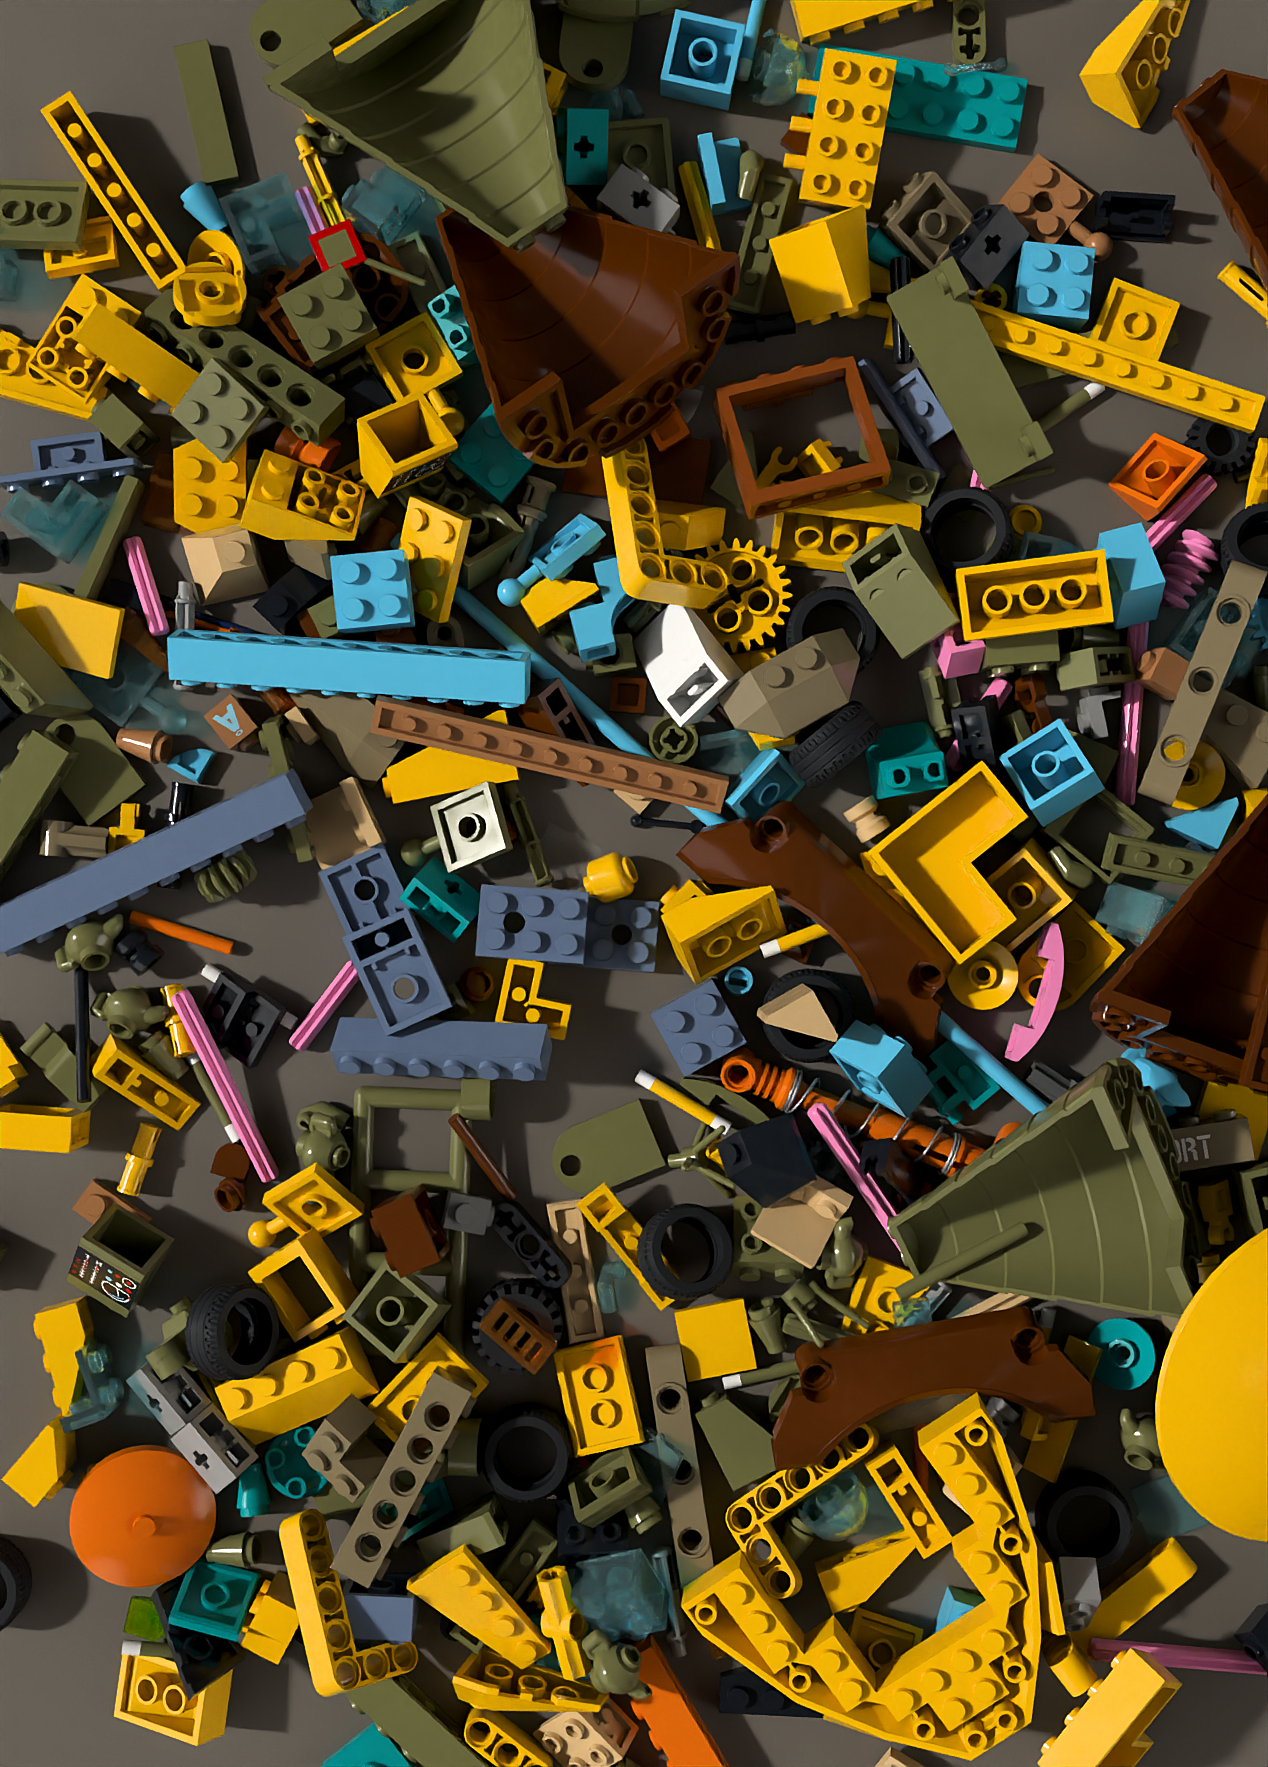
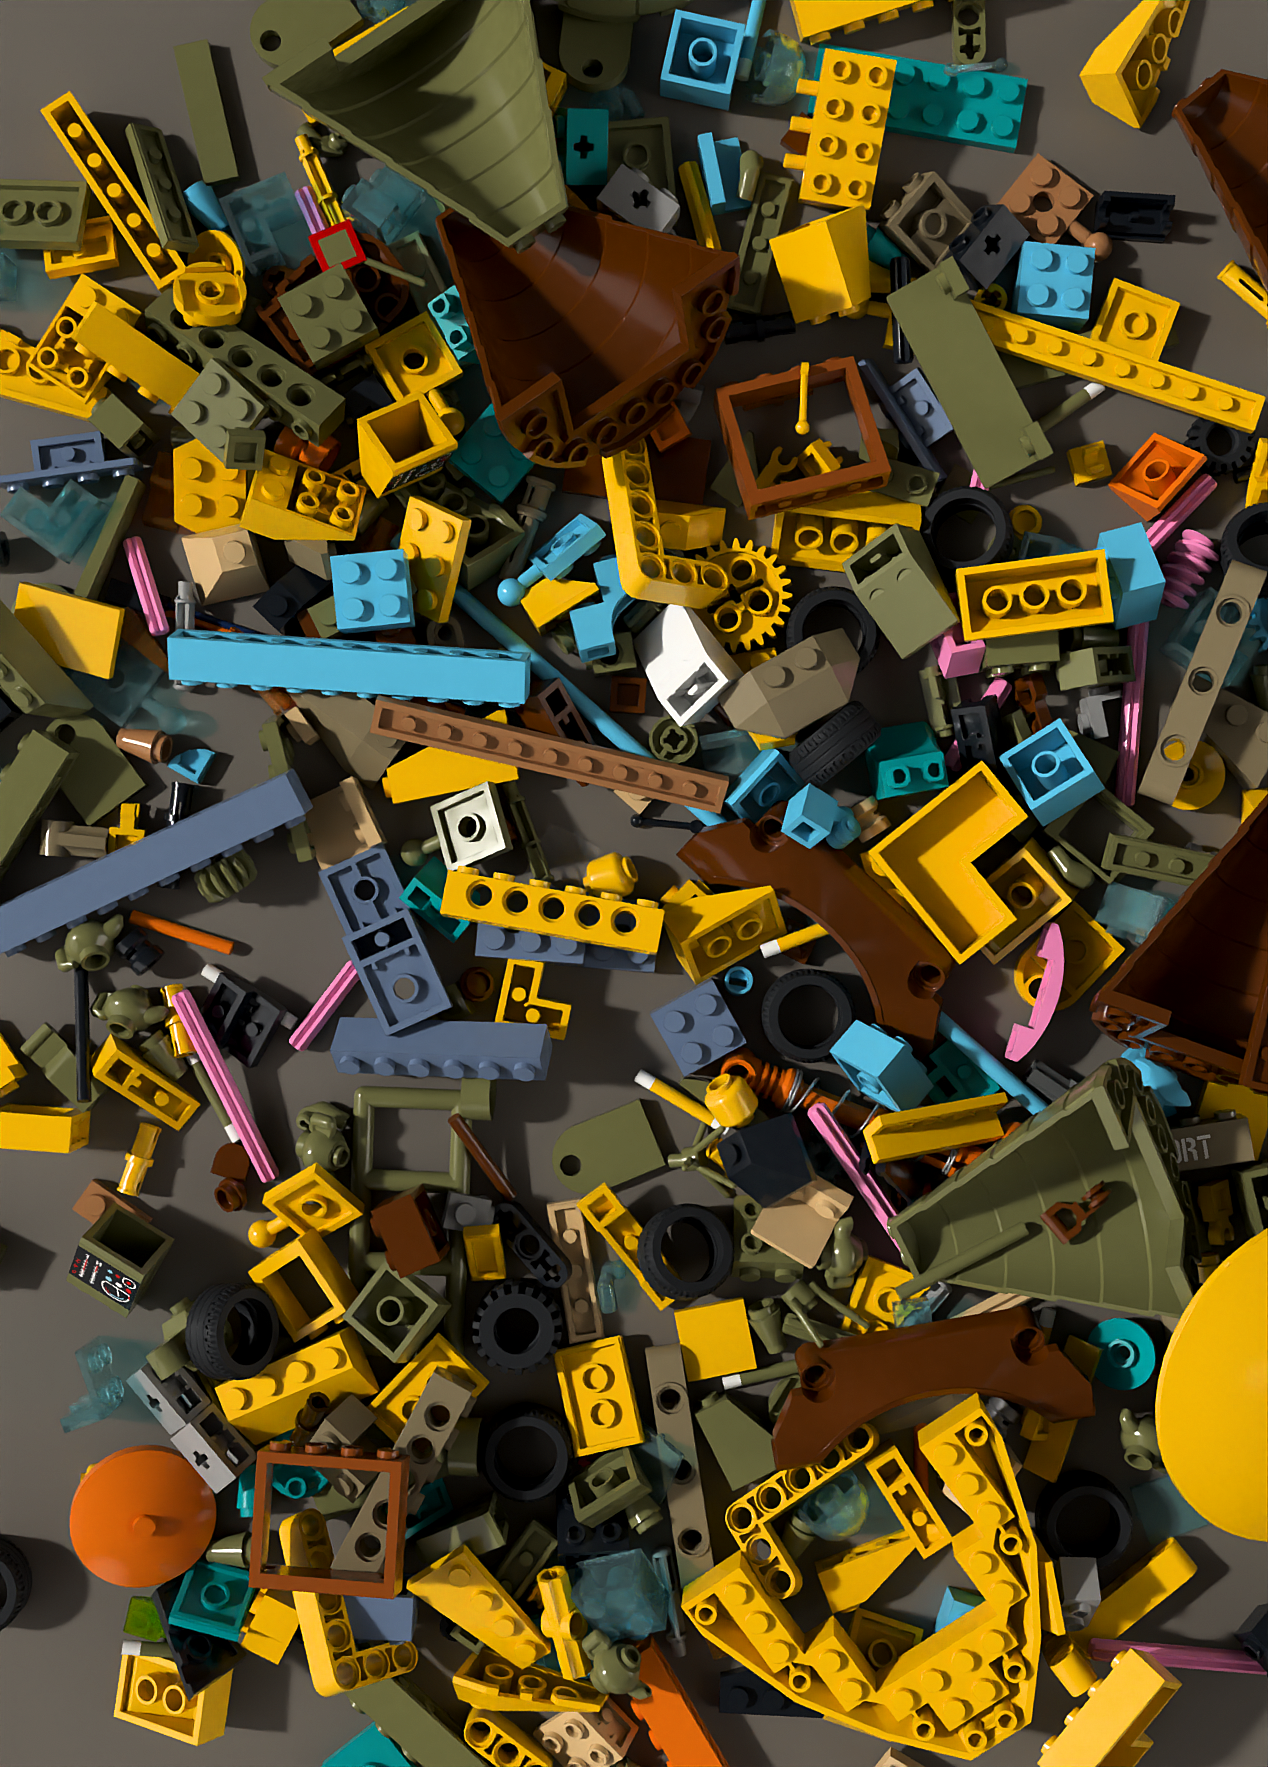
yellow slope [1,1411,78,1508] -> none
yellow slope [34,1296,95,1417] -> none
medium nougat brick [203,694,263,752] -> none
clear orange slope [478,1297,557,1375] -> none
tan slope [757,983,838,1042] -> none
yellow dish [947,940,1019,1010] -> none
medium nougat brick [1134,647,1196,700] -> none
medium azure slope [1161,797,1239,850] -> none
none -> olive tile [124,122,199,254]
none -> olive tile [223,427,266,471]
none -> dark orange window [248,1440,410,1599]
none -> dark brown pin [290,1392,330,1447]
none -> yellow brick [440,866,665,956]
none -> yellow tile [463,1224,507,1281]
none -> yellow head [705,1073,758,1128]
none -> medium azure brick [781,783,861,849]
none -> yellow hinge [795,362,810,435]
none -> yellow fence [863,1092,1008,1164]
none -> reddish brown piece [1039,1180,1113,1245]
none -> yellow tile [1066,440,1112,486]

